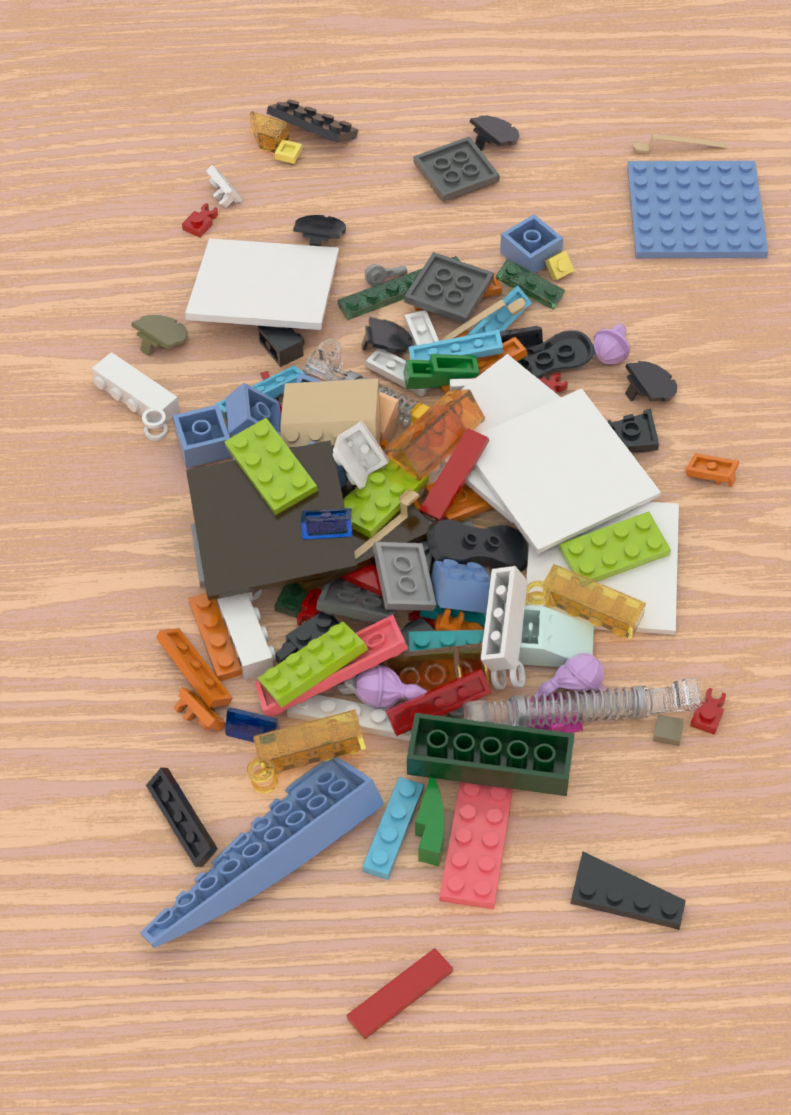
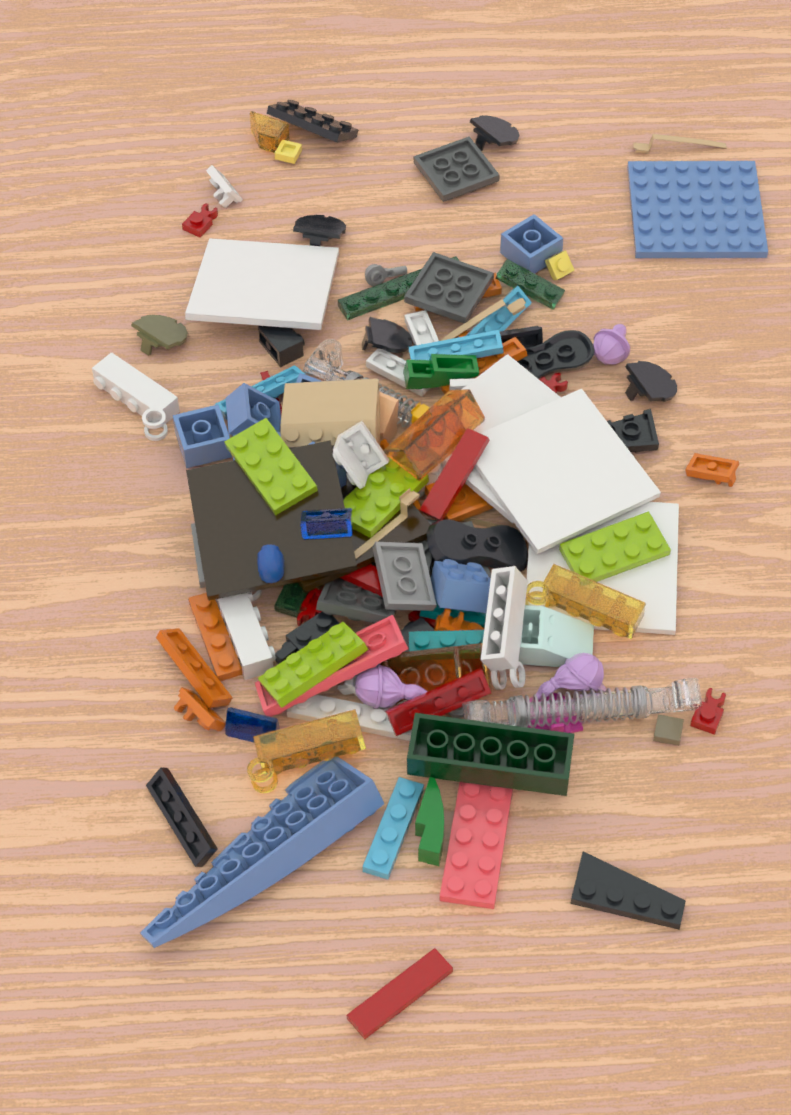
none -> blue piece [257,545,284,583]

